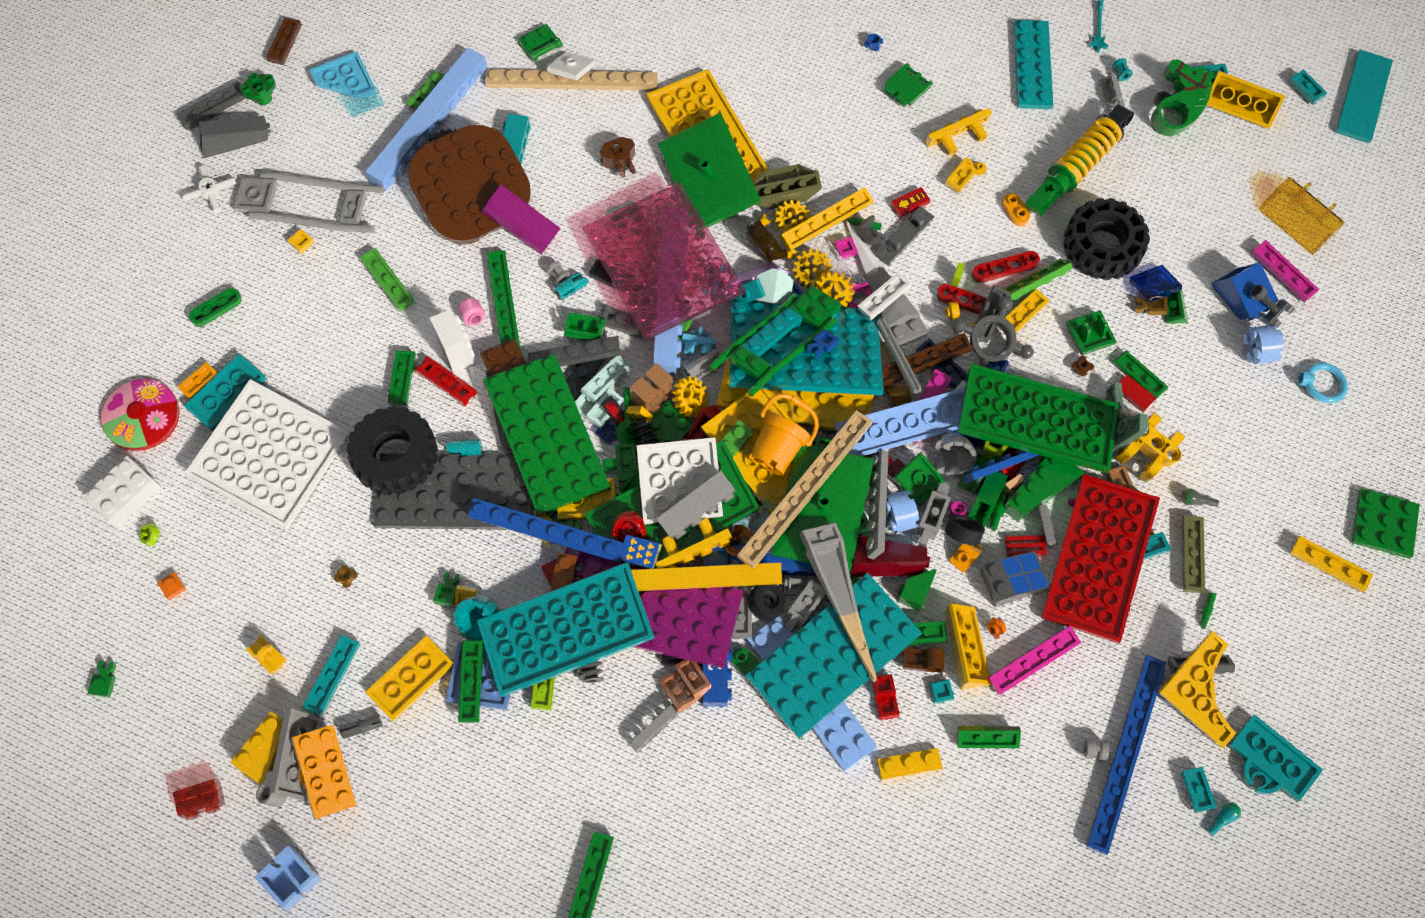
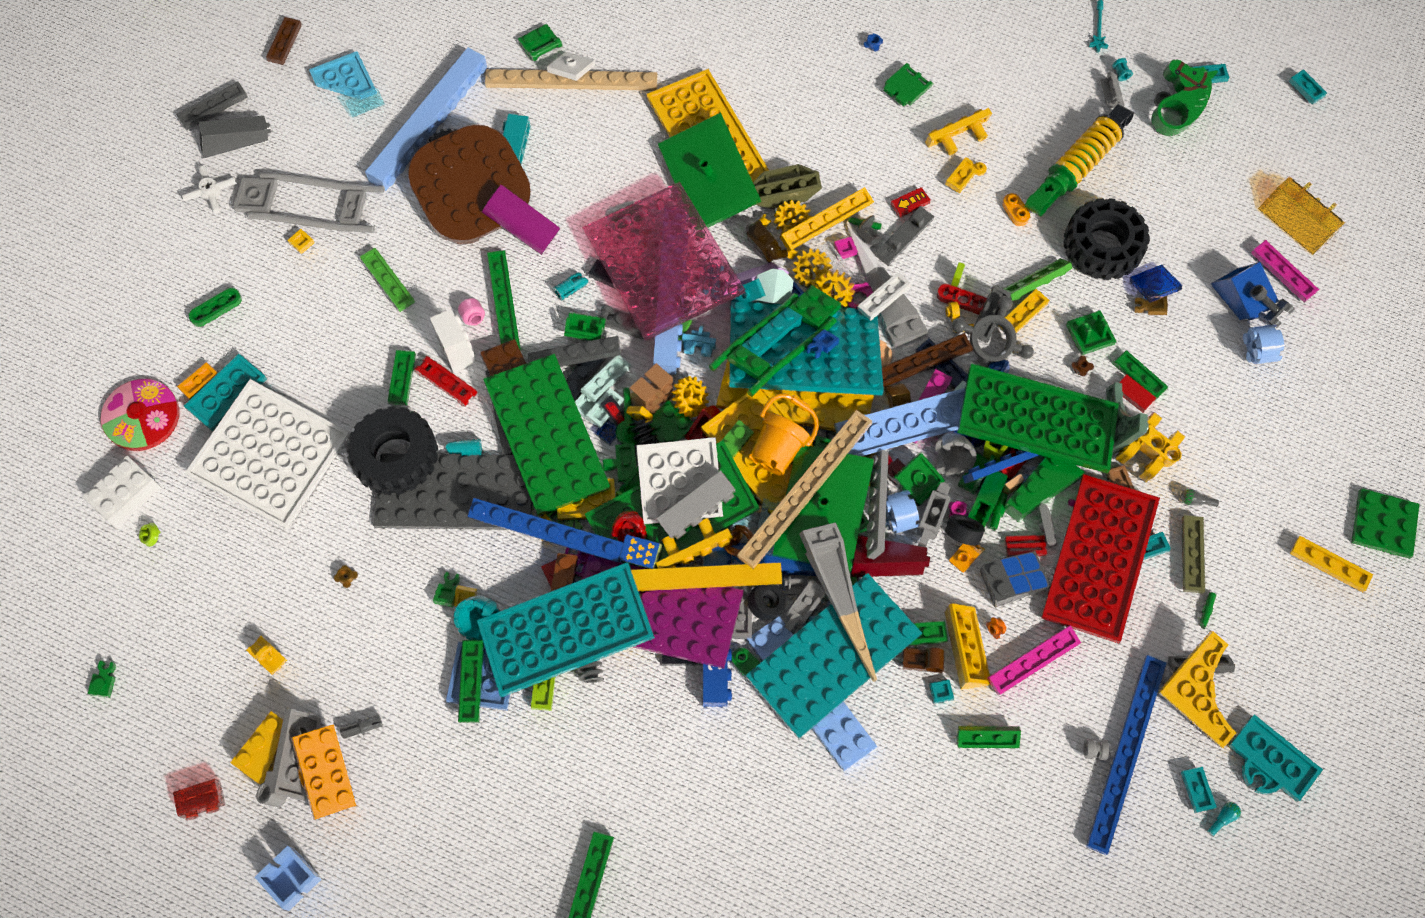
orange plate [157,572,186,600] -> none
green plate [240,73,276,105] -> none
teal plate [302,635,361,718] -> none
yellow plate [365,635,454,722] -> none
bright green plate [407,70,444,109] -> none
light grey bush [547,261,570,284] -> none
reddish brown hinge [599,137,636,178] -> none
light grey beam [630,704,679,753] -> none
nougat slope [659,660,712,713] -> none
light grey plate [684,349,722,380] -> none
red slope [872,674,900,721] -> none
light grey axle [876,318,922,395] -> none
yellow plate [877,748,943,781] -> none
green slope [897,569,937,611] -> none
red beam [971,251,1040,283] -> none
teal plate [1014,20,1053,109] -> none
green slope [1161,285,1188,324] -> none
yellow slope [1207,71,1286,129] -> none
medium azure piece [1297,362,1348,403] -> none
teal tile [1335,50,1393,144] -> none

